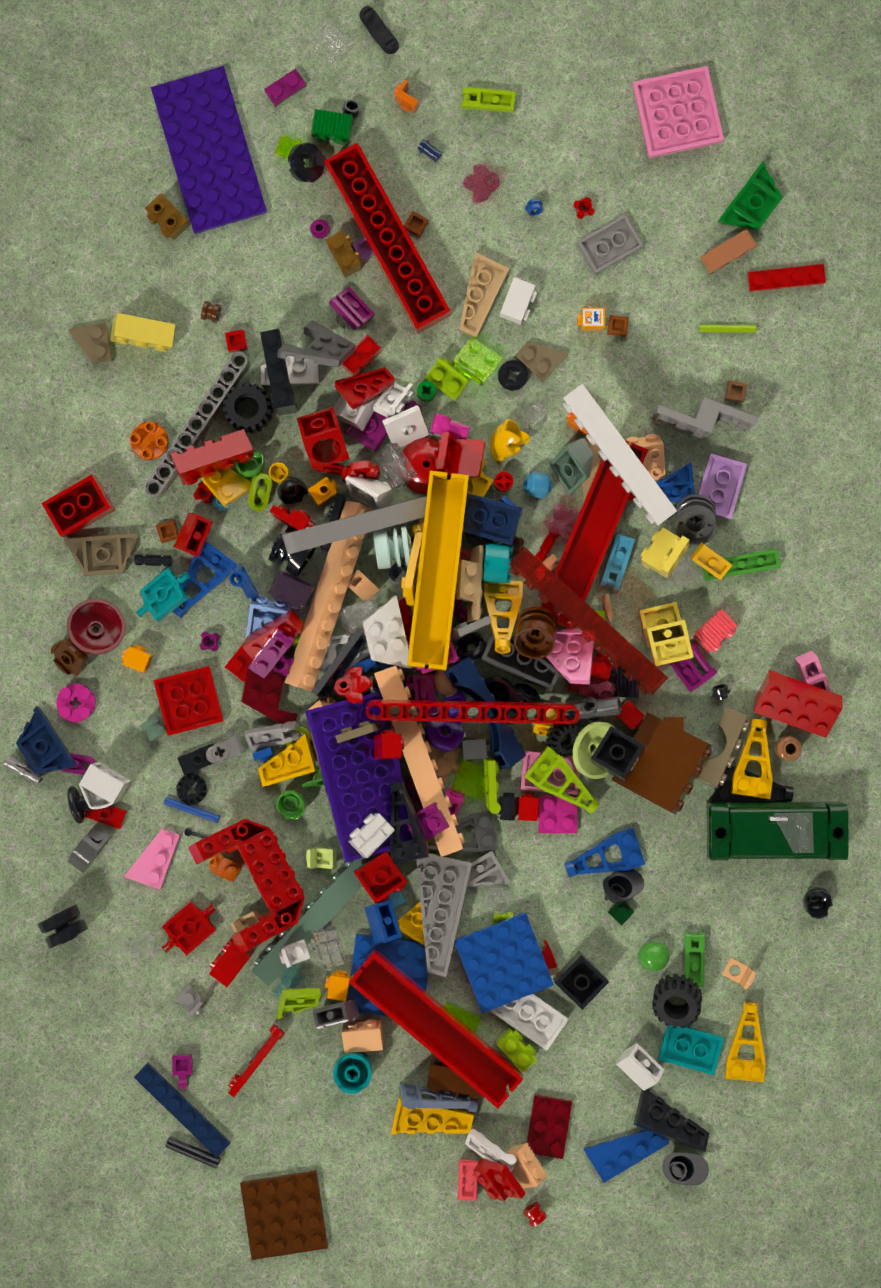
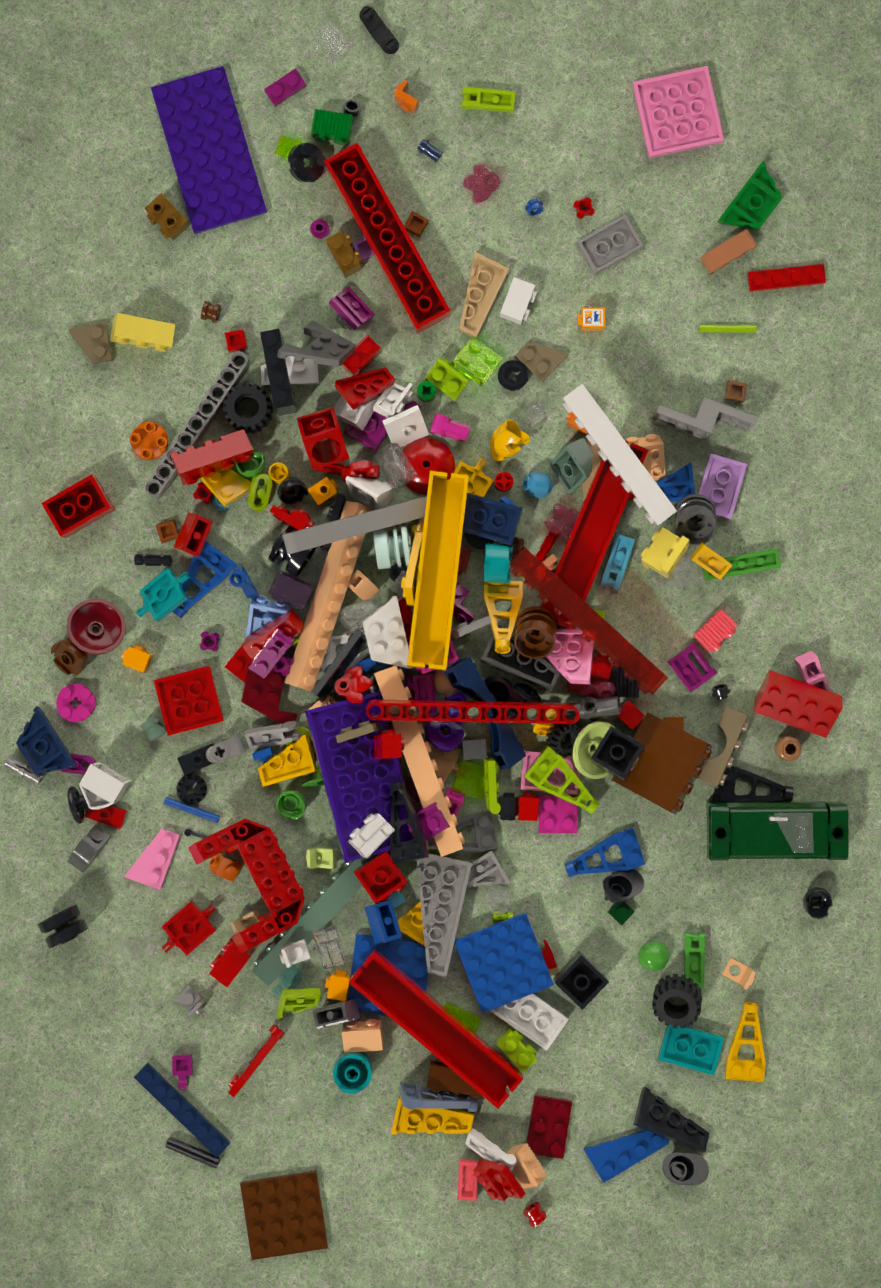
dark tan wing [64,533,139,576] -> none
red bracket [435,432,486,478] -> none
tan bracket [456,545,485,623] -> none
black hair [457,632,486,660] -> none
tan helmet [602,594,613,623] -> none
dark orange tile [607,315,629,337] -> none
white brick [616,1043,665,1091] -> none
light yellow bracket [639,602,694,666] -> none
yellow plate [731,719,772,799] -> none

